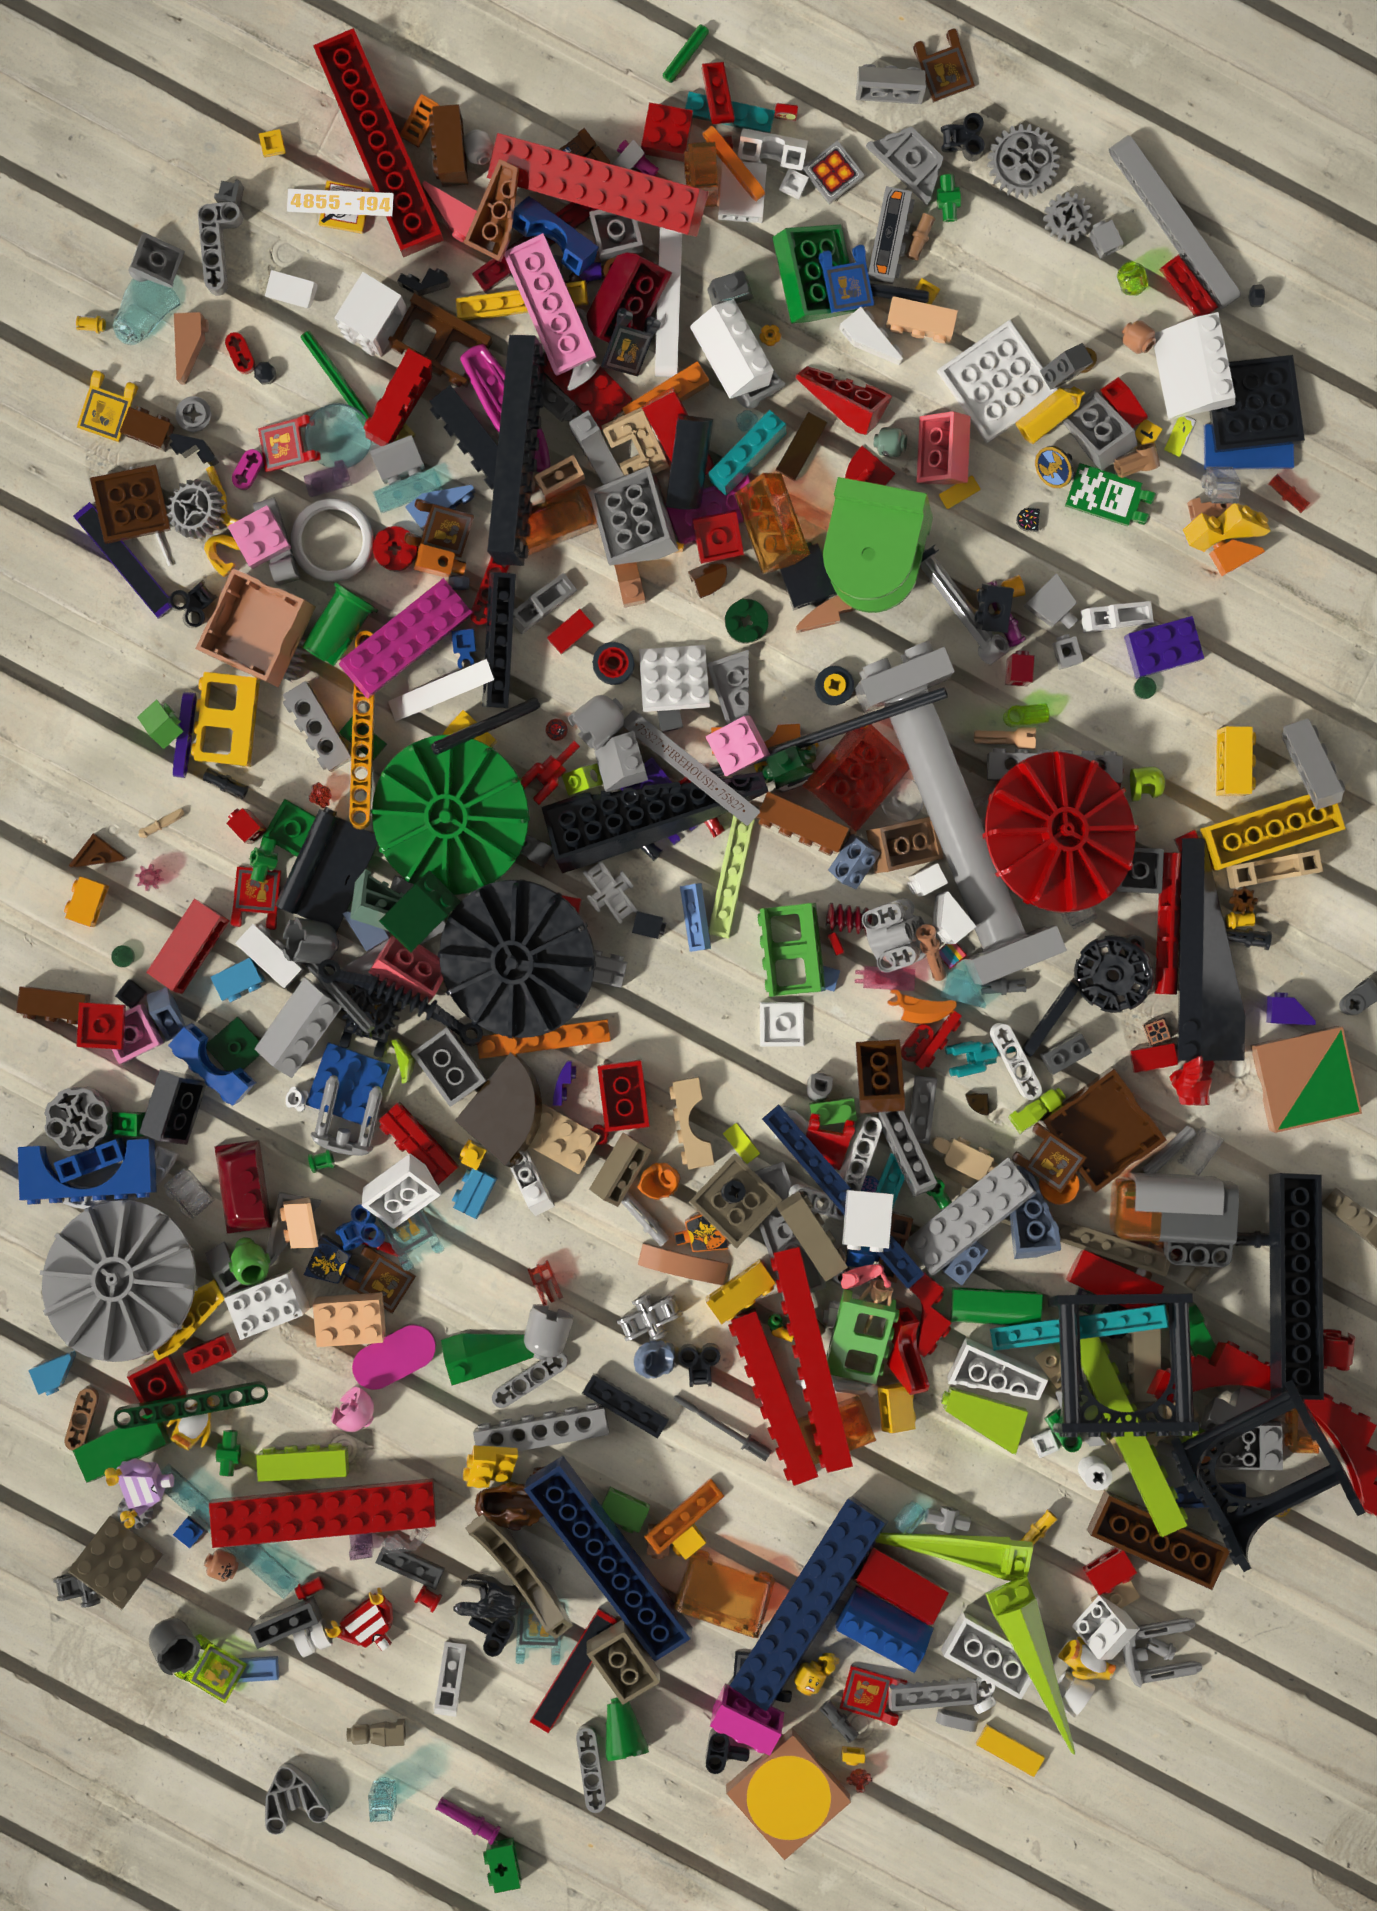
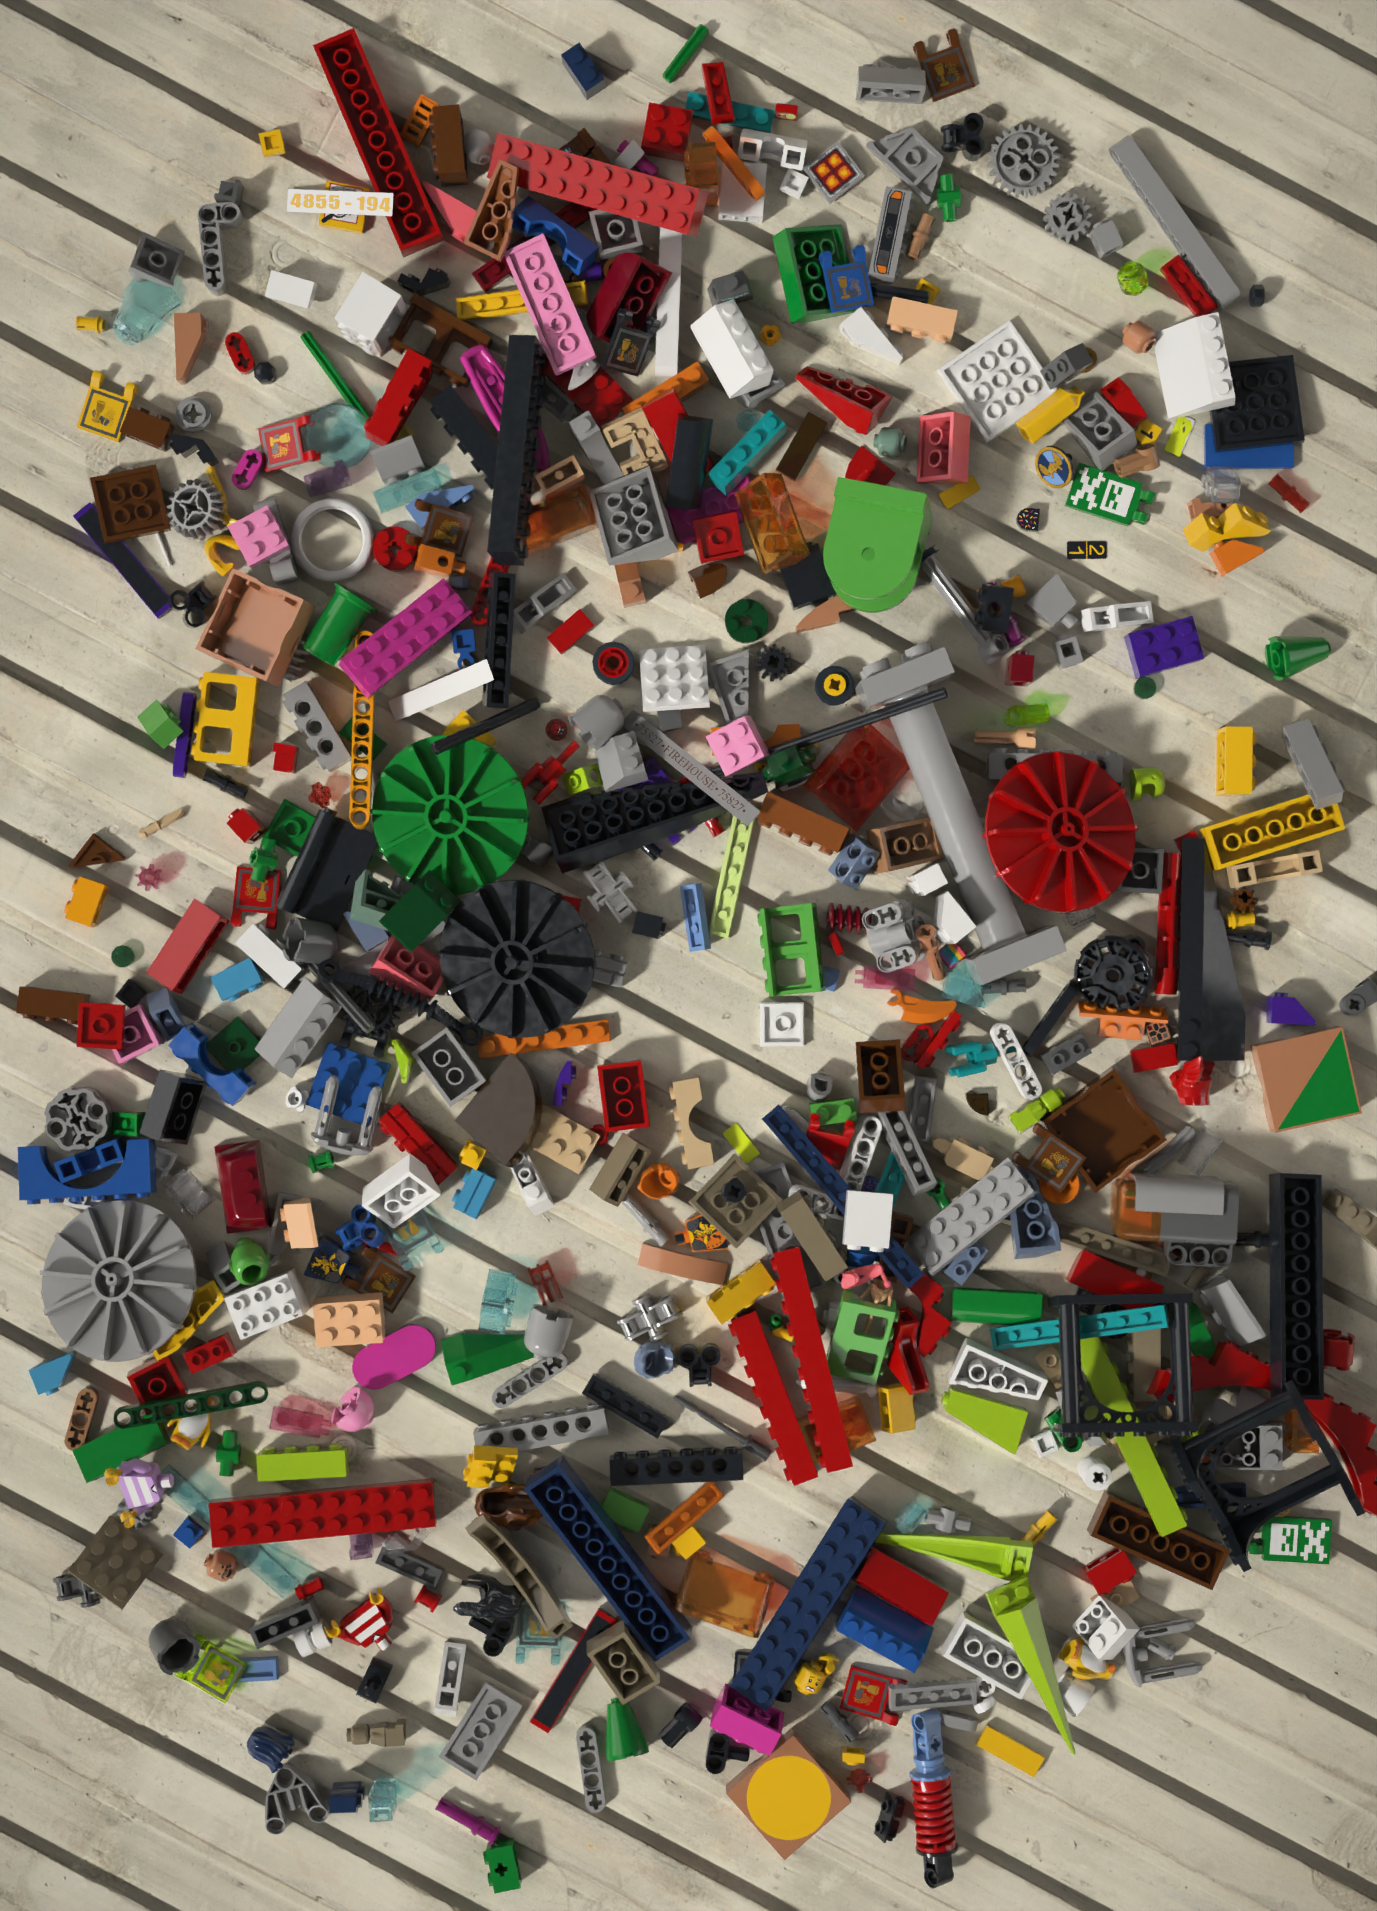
none -> dark blue piece [247,1726,295,1773]
none -> clear pink hinge [269,1406,331,1438]
none -> red panel [273,743,299,774]
none -> dark blue brick [329,1781,366,1813]
none -> black beam [356,1656,393,1704]
none -> light grey plate [439,1680,523,1781]
none -> clear light blue brick [478,1269,518,1335]
none -> dark blue brick [561,42,605,100]
none -> black brick [609,1446,743,1486]
none -> black piece [659,1702,703,1748]
none -> black gear [754,644,792,682]
none -> black hinge [874,1791,906,1843]
none -> piece [909,1708,958,1889]
none -> black sticker [1067,541,1107,559]
none -> orange bracket [1078,1000,1168,1040]
none -> light grey slope [1198,1274,1267,1346]
none -> green tile [1248,1516,1332,1564]
none -> green cone [1265,636,1331,681]

